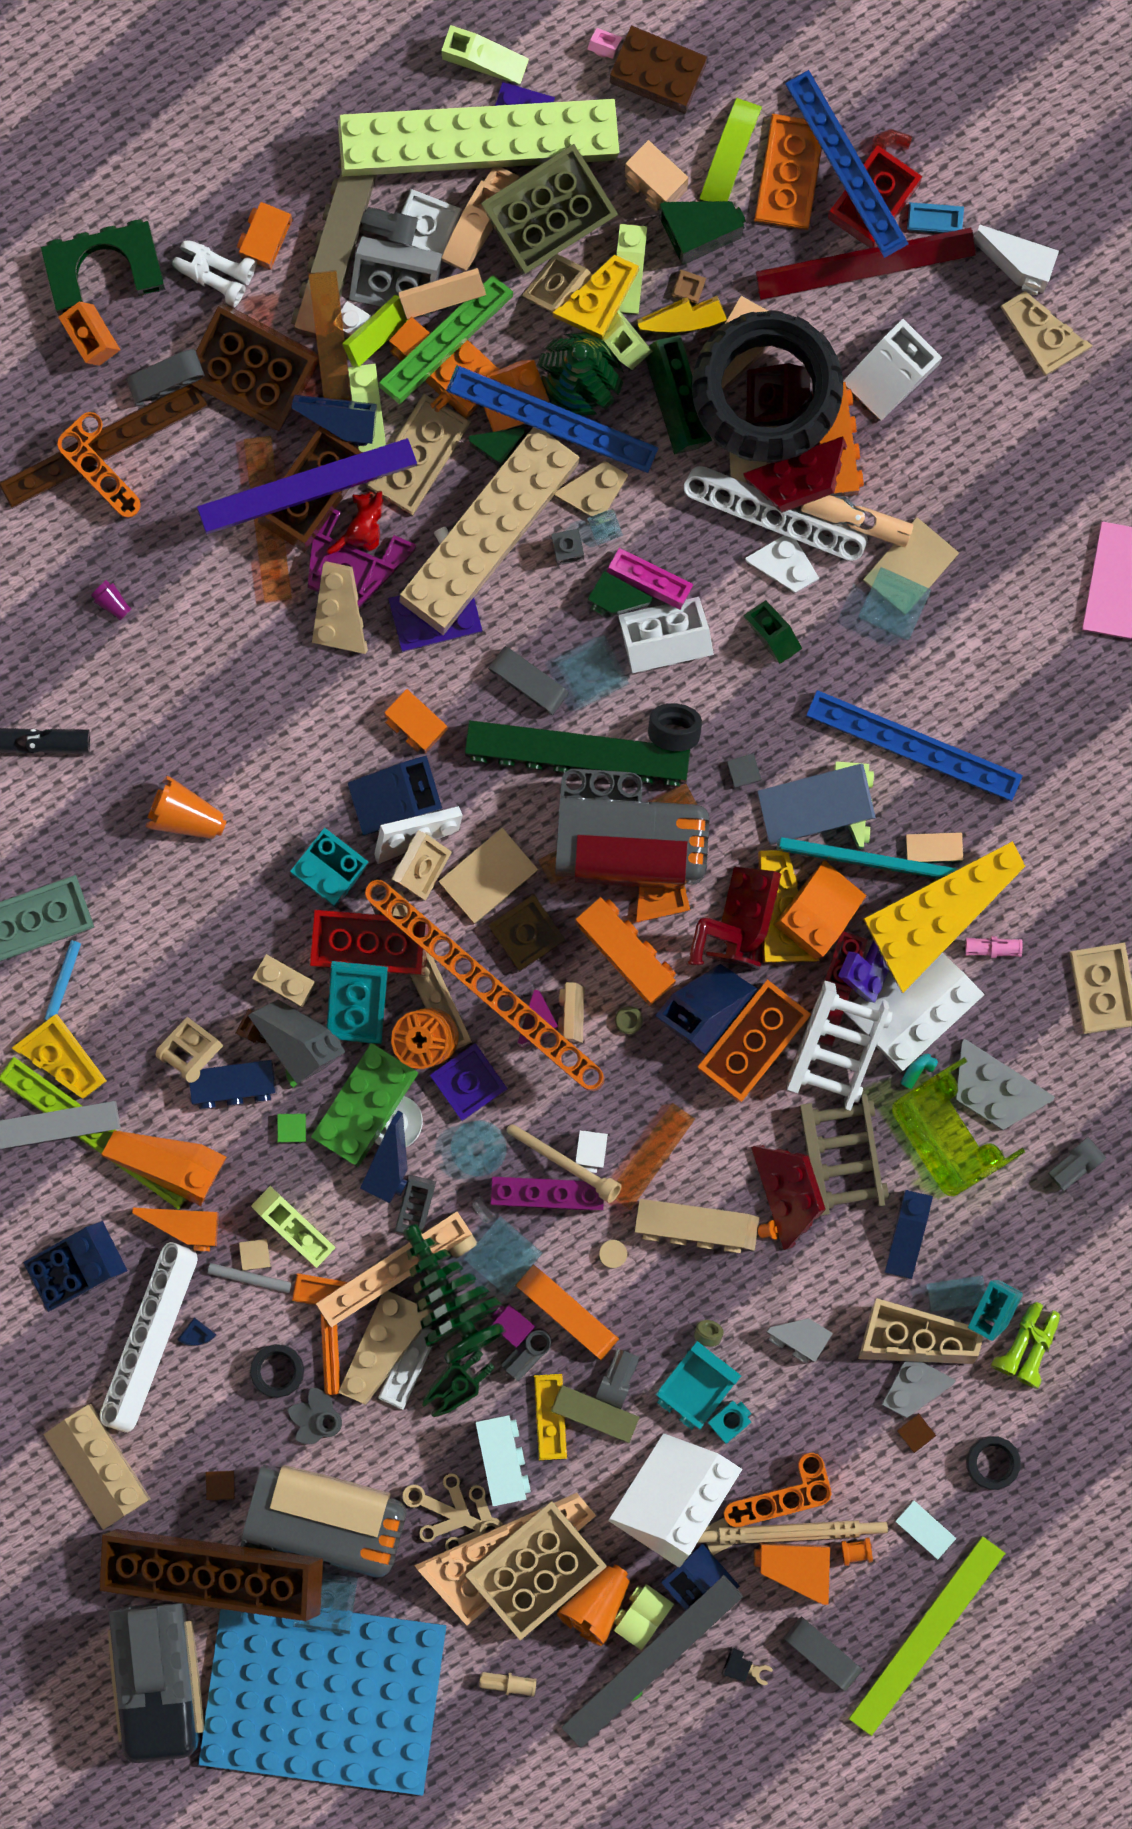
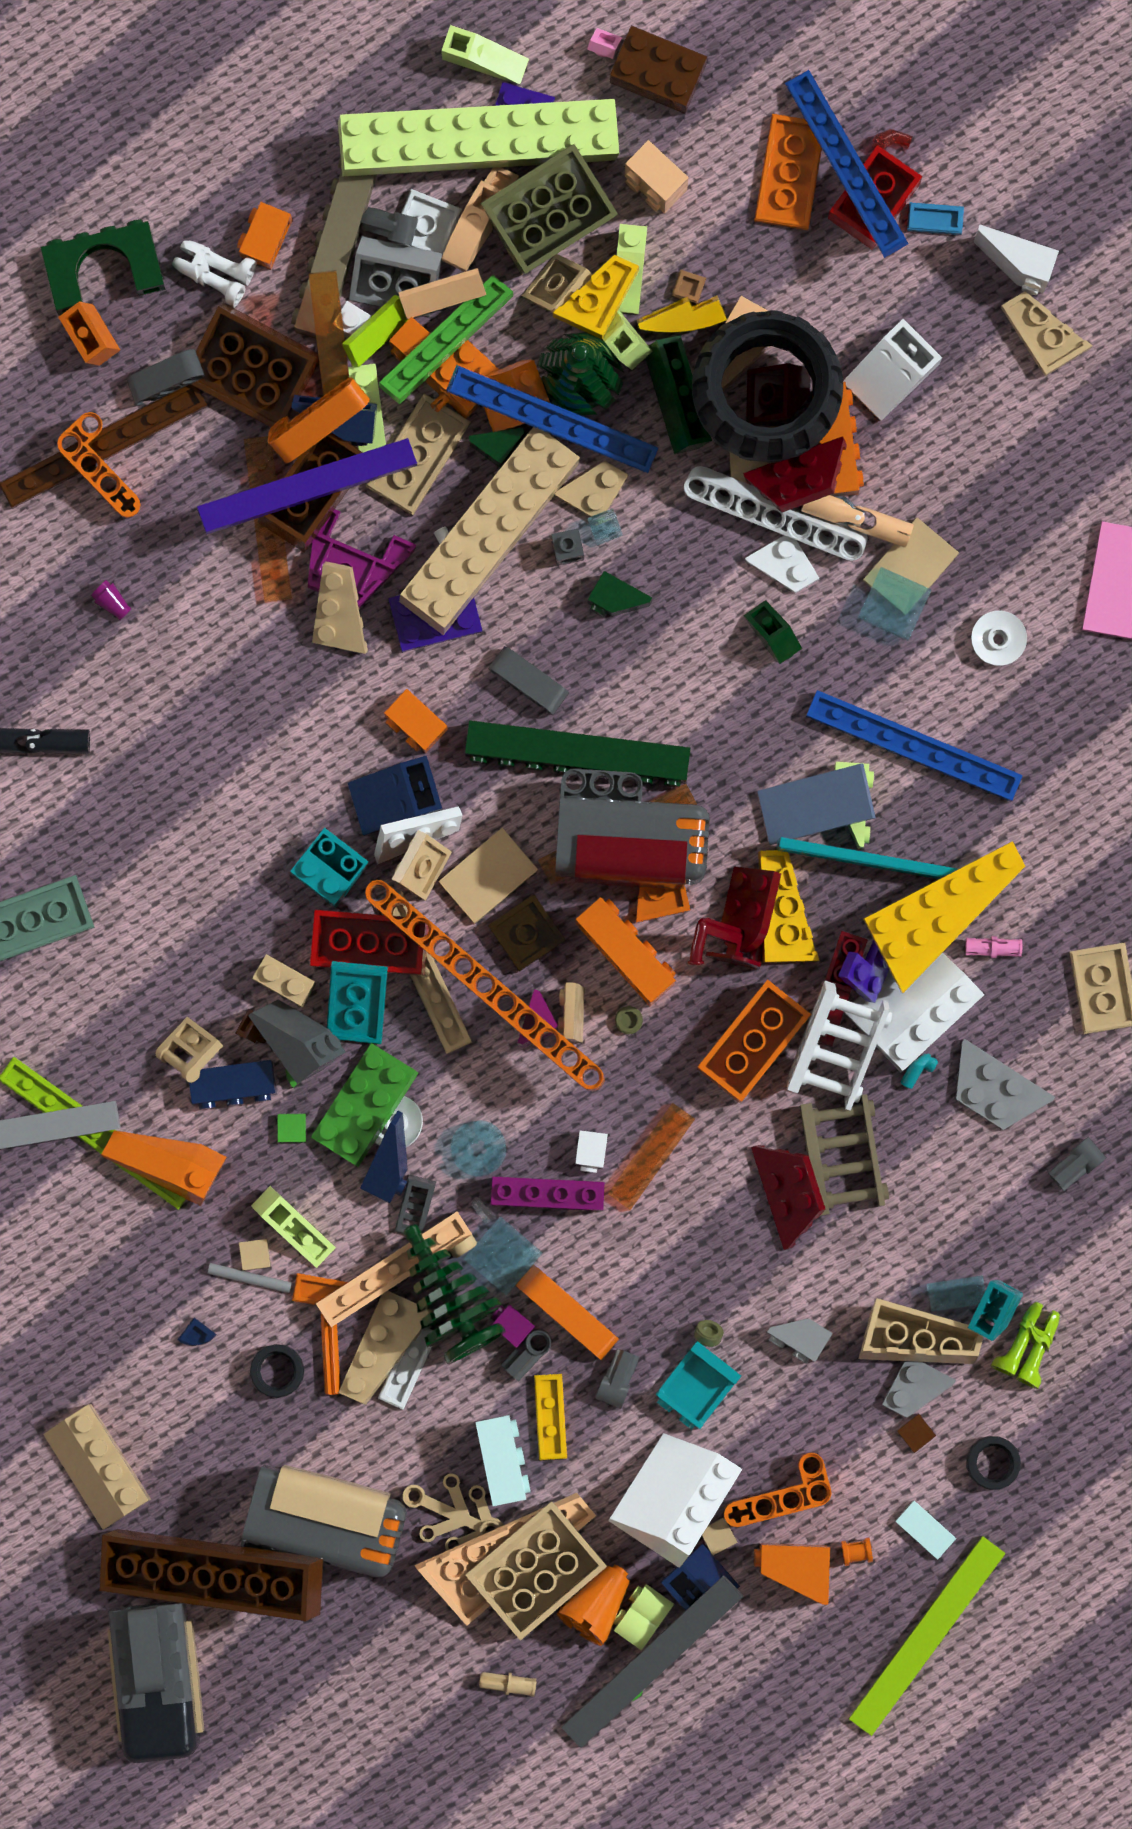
yellow wing [12,1014,107,1099] -> none
dark blue slope [23,1221,128,1312] -> none
dark azure bar [44,940,81,1020] -> none
white beam [100,1242,197,1432] -> none
orange slope [132,1208,219,1252] -> none
orange cone [145,776,227,839] -> none
dark azure plate [199,1608,447,1796] -> none
reddish brown tile [206,1471,235,1500] -> none
dark grey plate [288,1388,342,1444] -> none
clear light blue tile [293,1574,358,1634] -> none
red animal [326,491,383,554] -> none
orange wheel [391,1007,459,1069] -> none
dark green hinge [422,1349,495,1417] -> none
dark purple plate [430,1043,508,1121] -> none
tan piece [507,1124,621,1203] -> none
olive tile [551,1385,640,1443] -> none
clear light blue tile [555,635,629,709] -> none
tan tile [599,1240,627,1268] -> none
dark pink plate [607,548,693,610] -> none
white slope [618,597,714,673] -> none
tan wedge [635,1199,760,1253] -> none
black tyre [648,703,702,751] -> none
dark blue slope [655,964,758,1055] -> none
dark green slope [659,201,746,265] -> none
tan axle [697,1520,888,1545] -> none
lime slope [699,98,762,201] -> none
teal brick [707,1400,752,1444] -> none
black piece [722,1646,773,1685] -> none
dark grey tile [727,753,762,788] -> none
dark red tile [756,227,976,300] -> none
orange piece [758,1220,779,1240] -> none
orange slope [773,860,867,960] -> none
dark grey beam [783,1616,863,1691] -> none
dark blue slope [885,1190,933,1279] -> none
clear neon green windscreen [892,1057,1025,1197] -> none
light nougat tile [906,833,963,863] -> none
none -> orange beam [268,377,370,463]
none -> white dish [971,611,1027,666]

